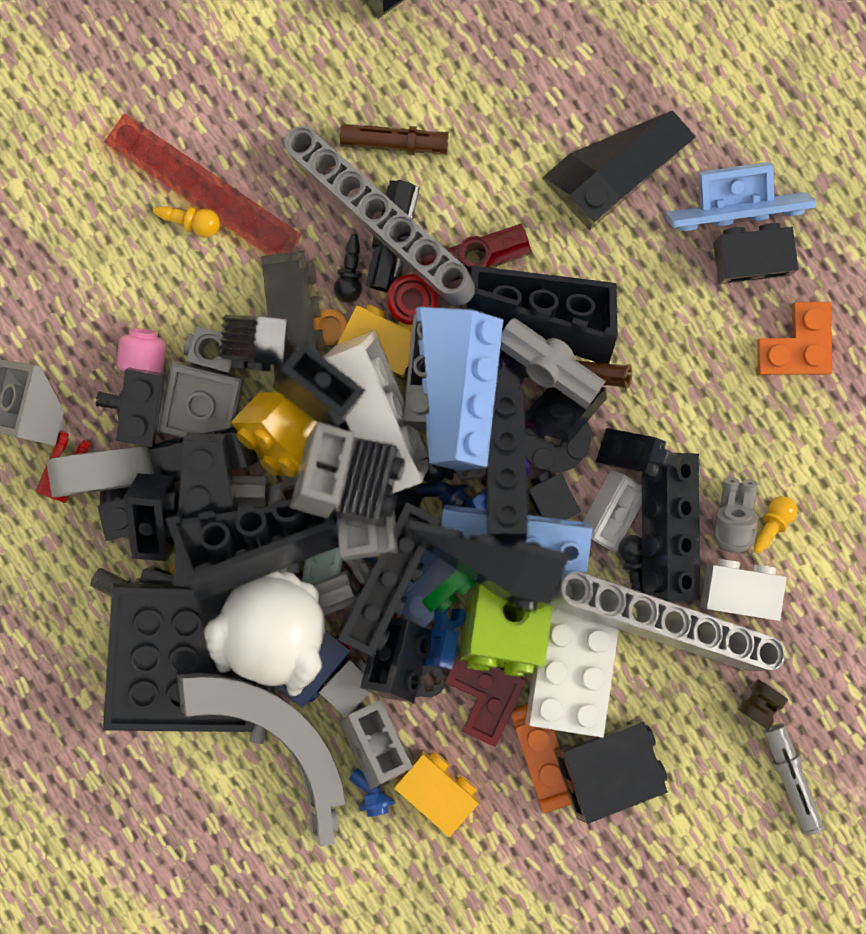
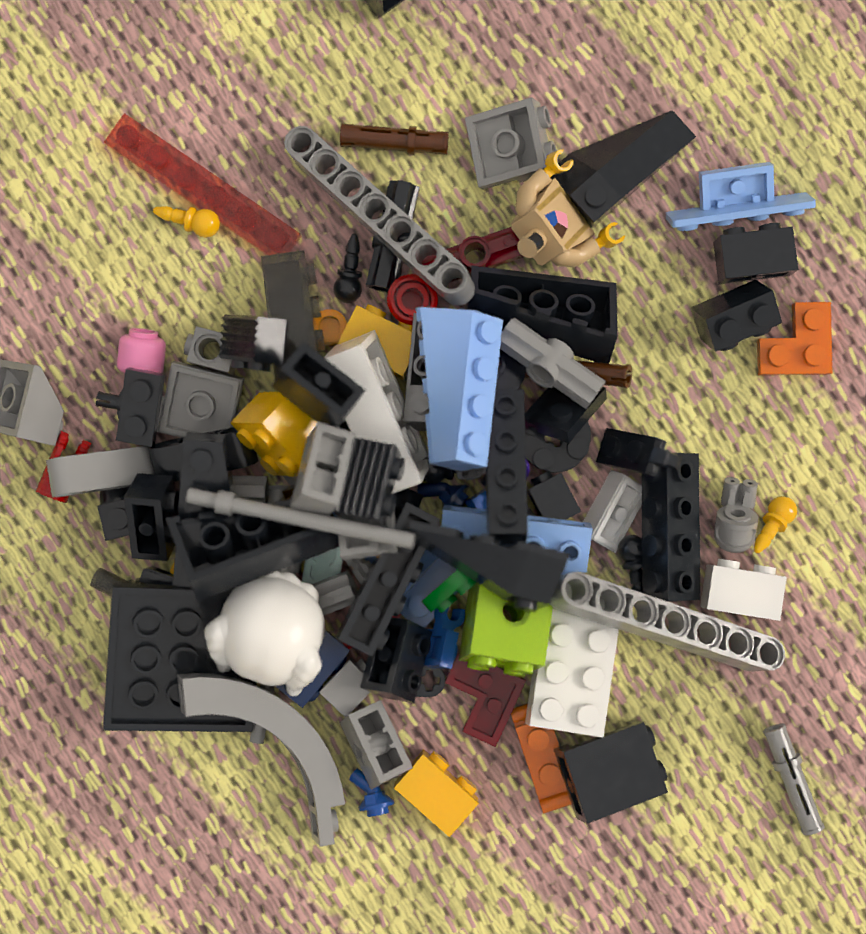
dark brown wheel [737,679,788,730] -> none
none -> light grey bar [186,488,415,549]
none -> light grey plate [465,97,558,189]
none -> tan torso [511,149,625,267]
none -> black brick [690,279,782,352]

